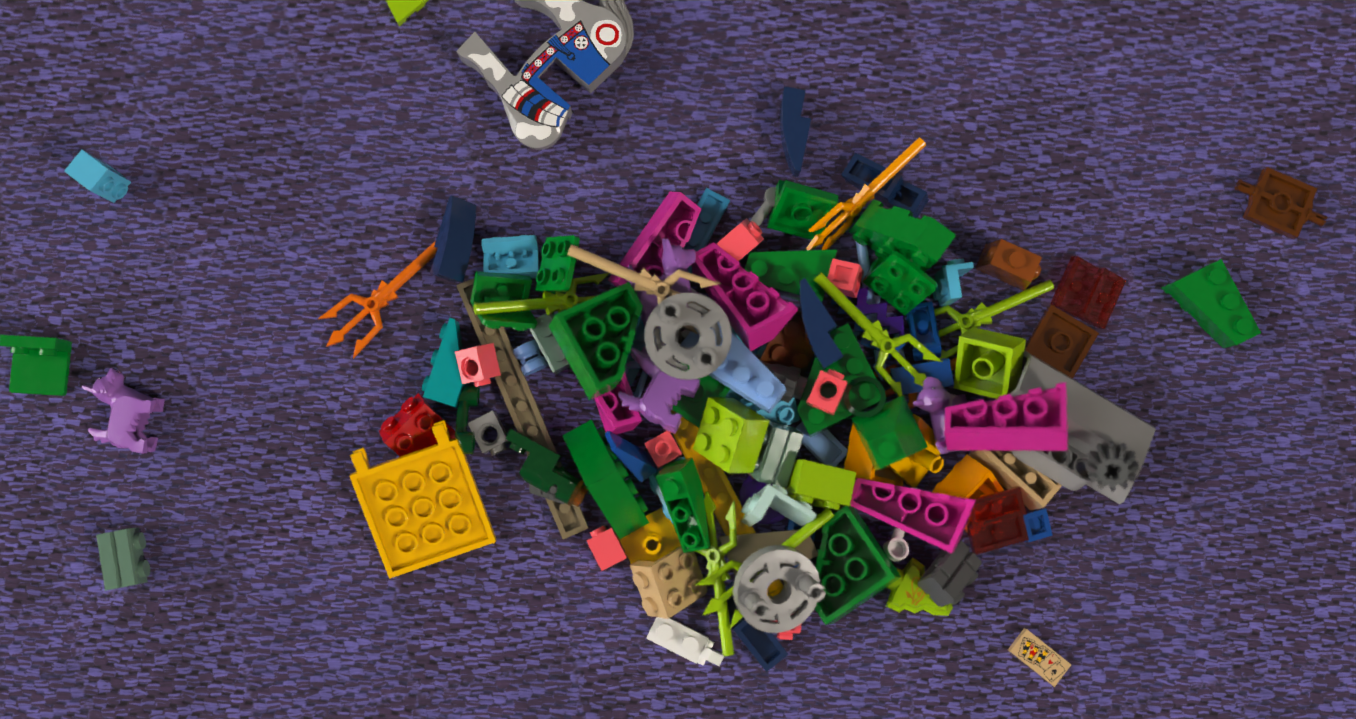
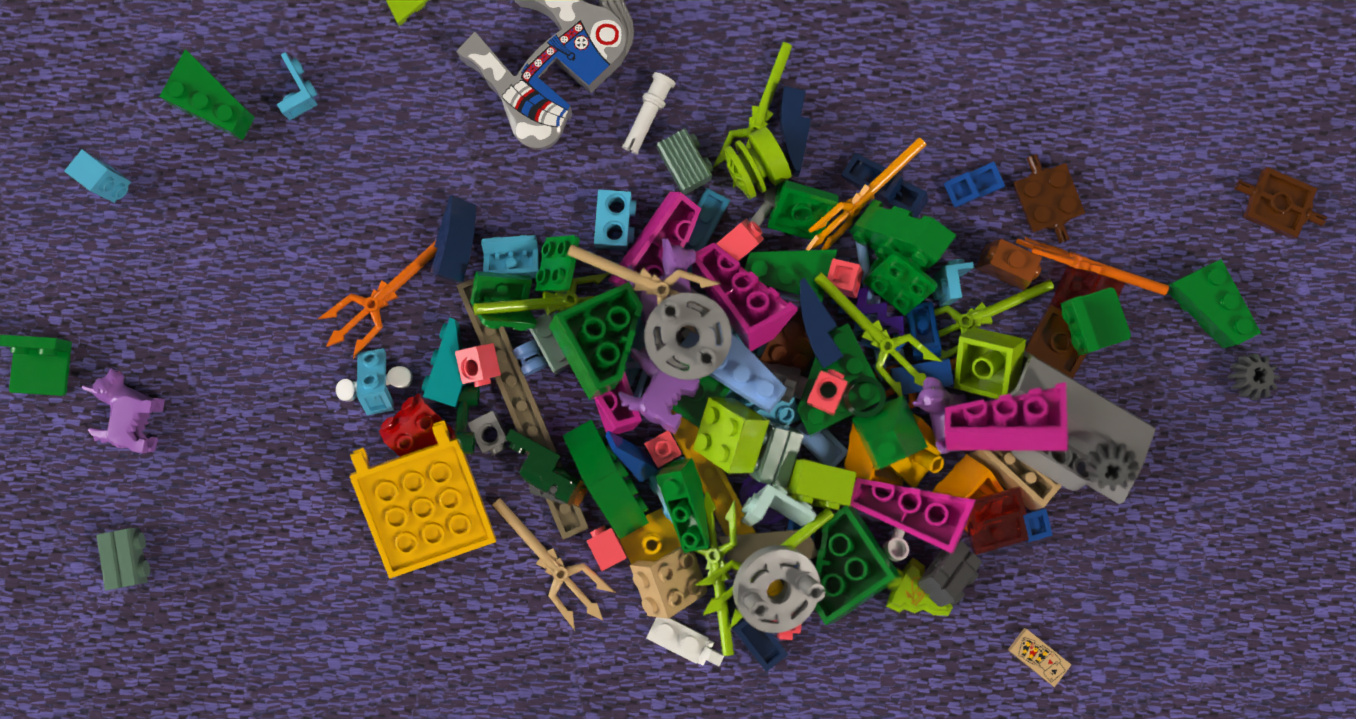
none -> green wedge [159,49,255,141]
none -> medium azure bracket [277,52,318,120]
none -> white bar [336,366,413,402]
none -> medium azure bracket [357,348,394,415]
none -> tan piece [492,498,616,631]
none -> medium azure brick [594,190,637,251]
none -> white pin [622,72,676,155]
none -> sand green brick [657,128,714,195]
none -> lime piece [713,42,792,188]
none -> lime wheel [723,126,792,200]
none -> blue slope [943,162,1005,208]
none -> reddish brown plate [1013,154,1085,244]
none -> orange piece [1016,237,1169,296]
none -> green bracket [1060,288,1131,356]
none -> dark grey gear [1228,353,1281,400]

